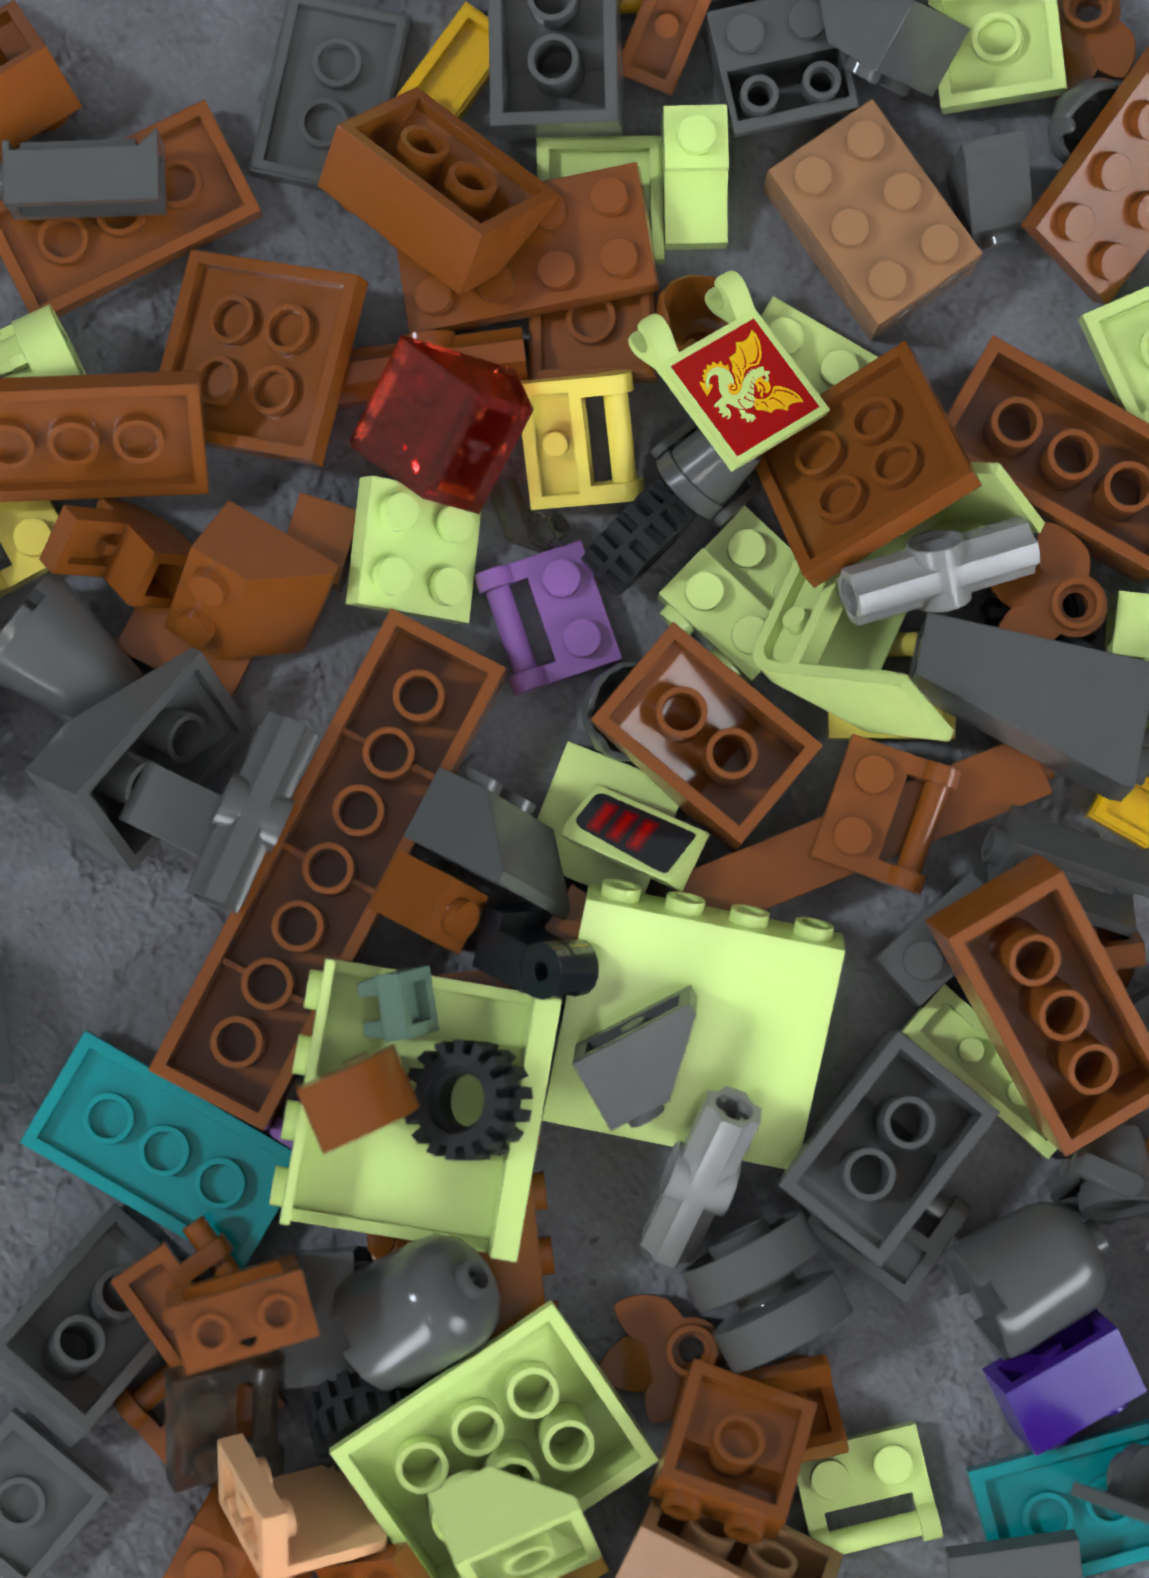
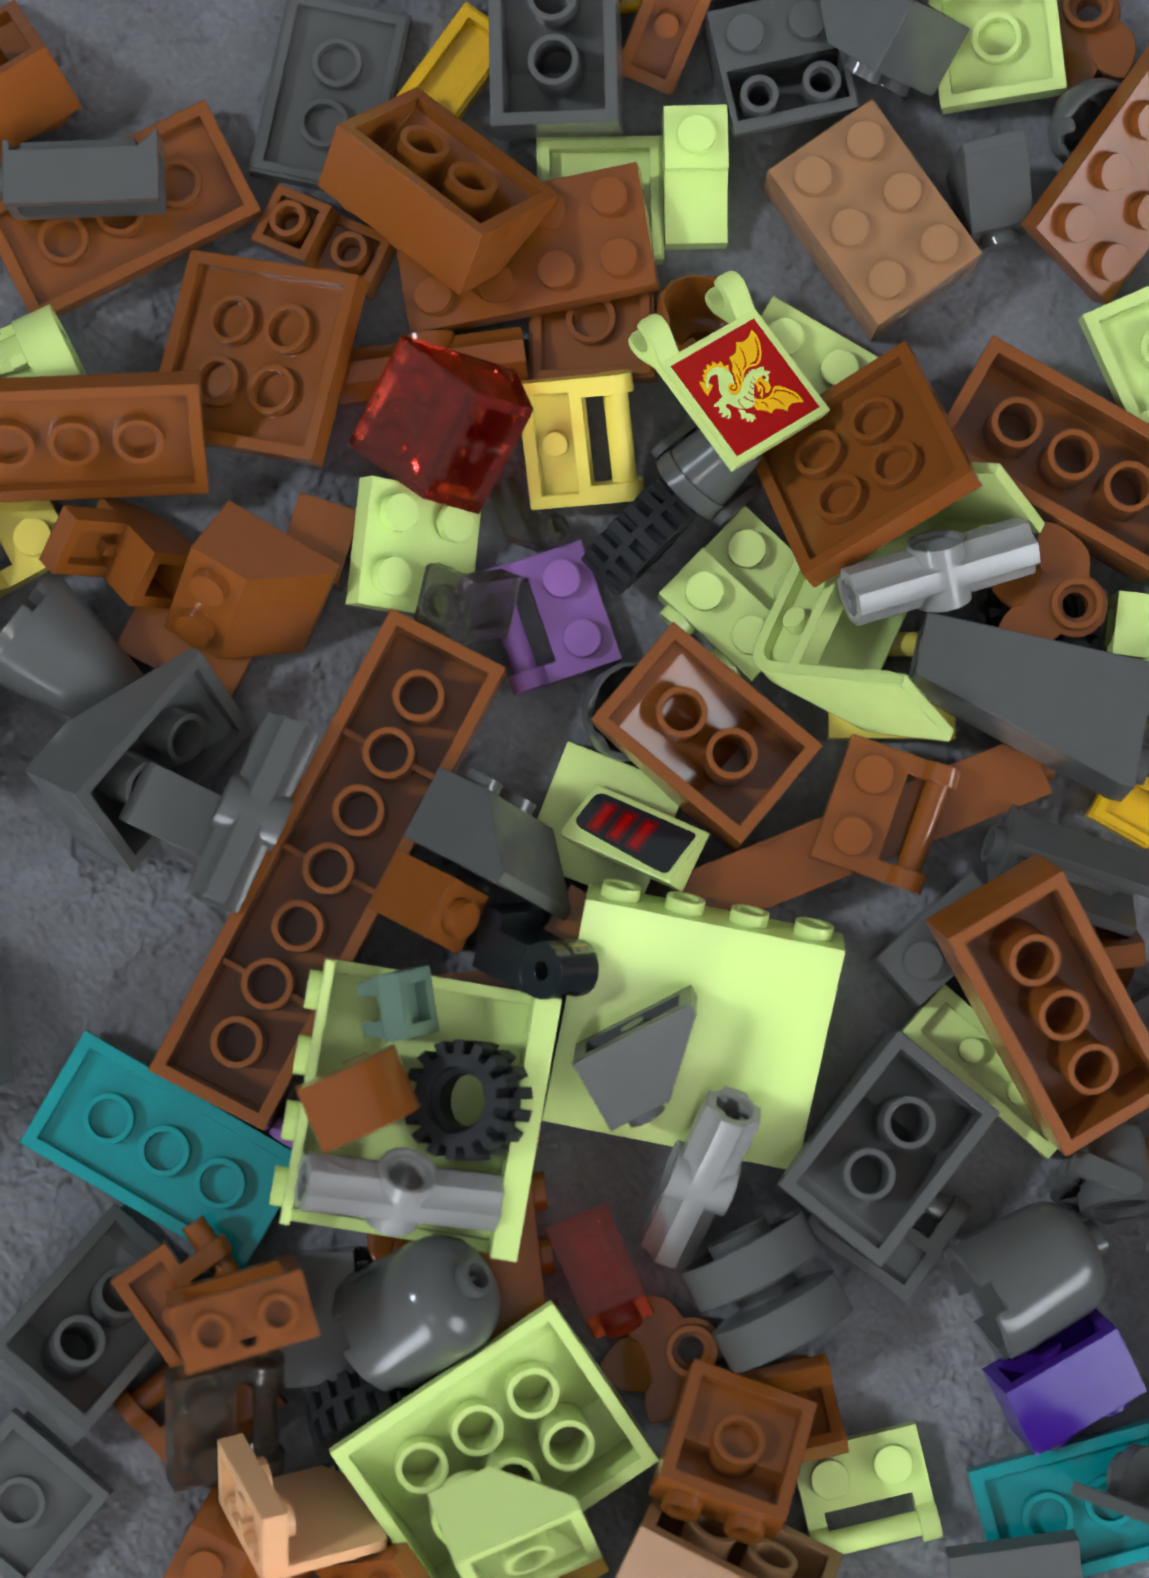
none -> dark orange slope [251,183,397,301]
none -> light grey piece [294,1147,504,1237]
none -> clear smoke bracket [414,562,522,644]
none -> clear red slope [546,1203,654,1339]

